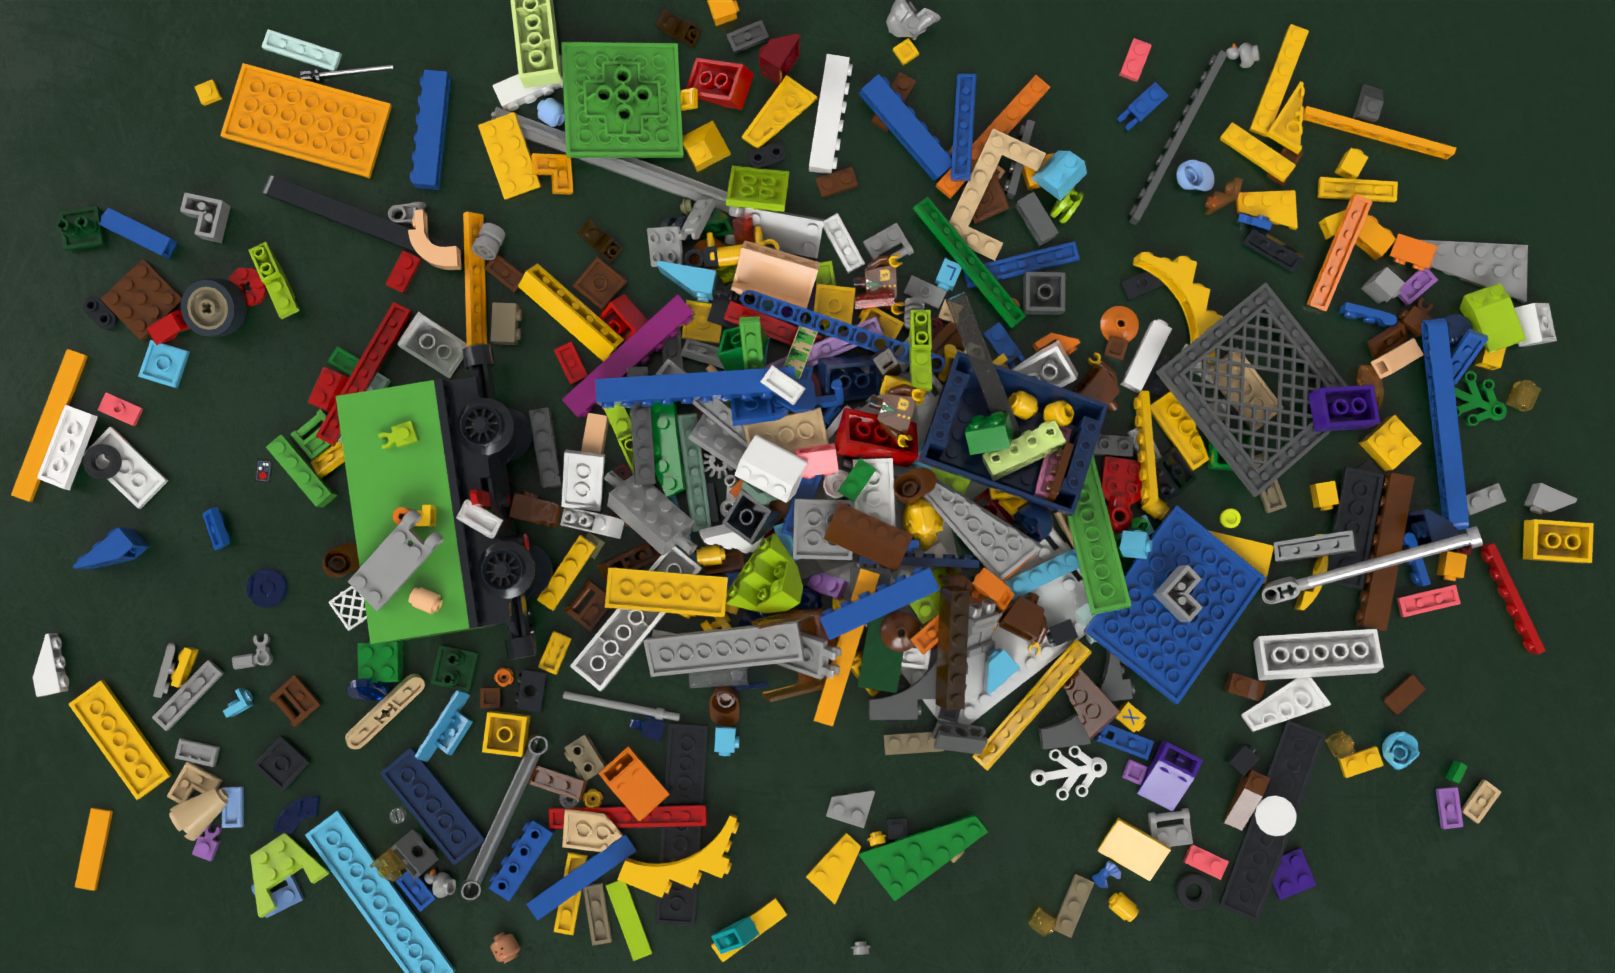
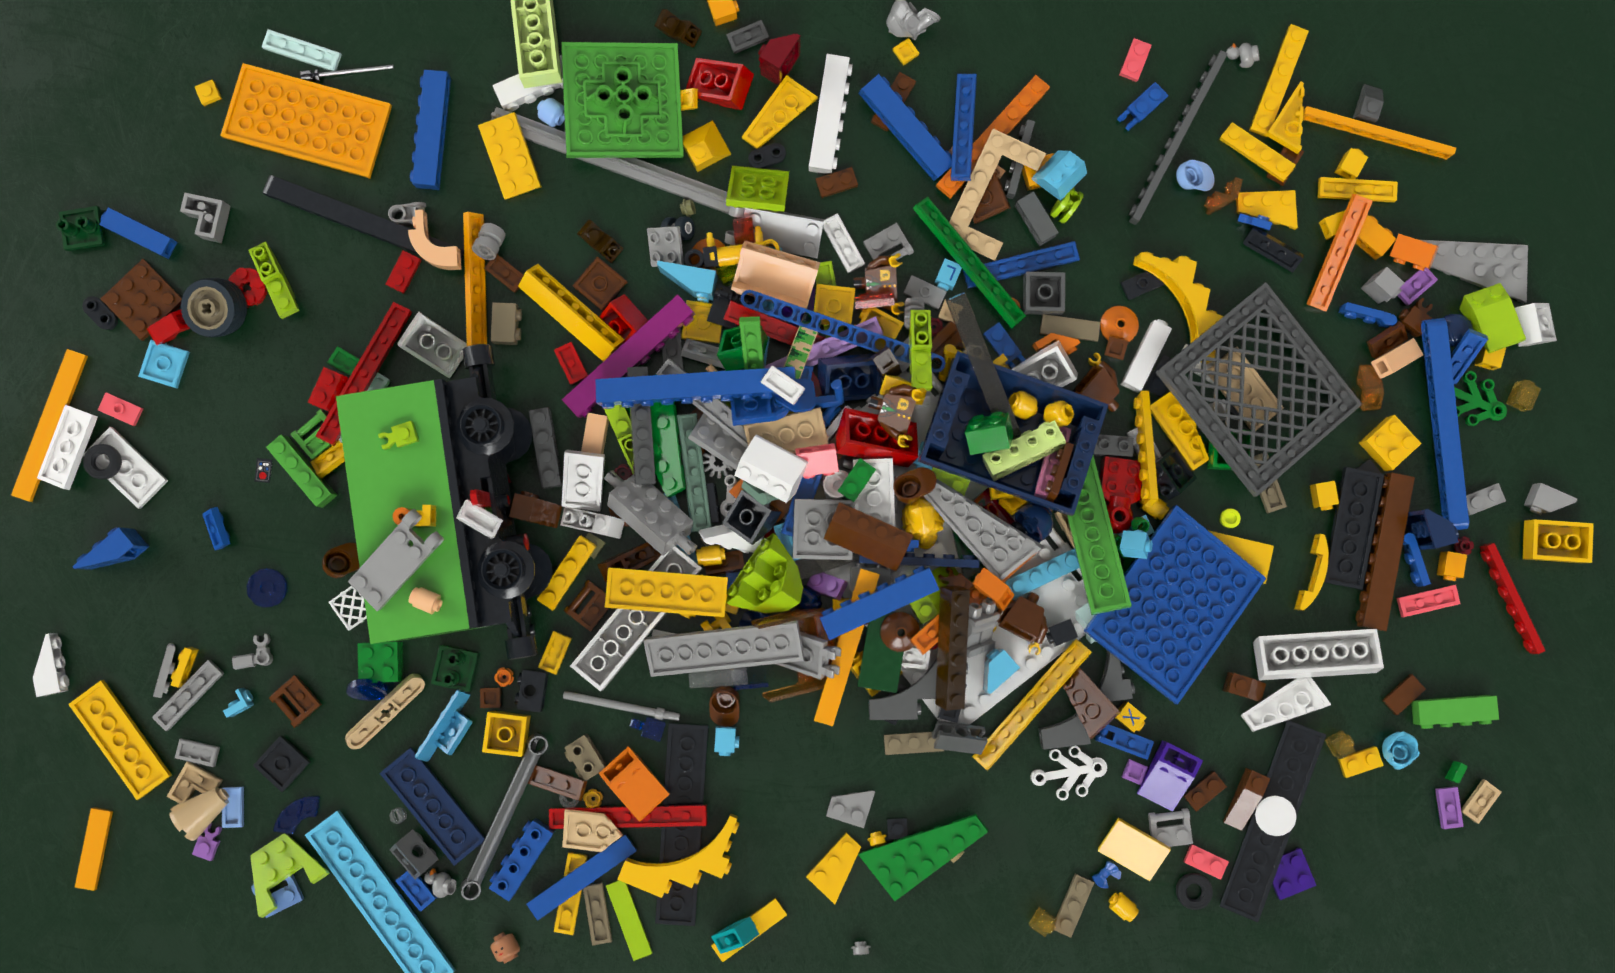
clear yellow brick [369,848,406,882] -> none
light orange plate [531,153,573,195] -> none
light grey hinge [678,199,716,240] -> none
dark green slope [699,208,735,240] -> none
light grey brick [1153,565,1203,622] -> none
black brick [1224,744,1260,776] -> none
flat silver piece [1261,526,1483,604] -> none
plate [1273,530,1357,563] -> none
dark purple brick [1308,385,1380,432] -> none
none -> dark tan tile [1040,314,1100,342]
none -> reddish brown plate [1183,771,1227,812]
none -> bright green brick [1411,695,1499,729]

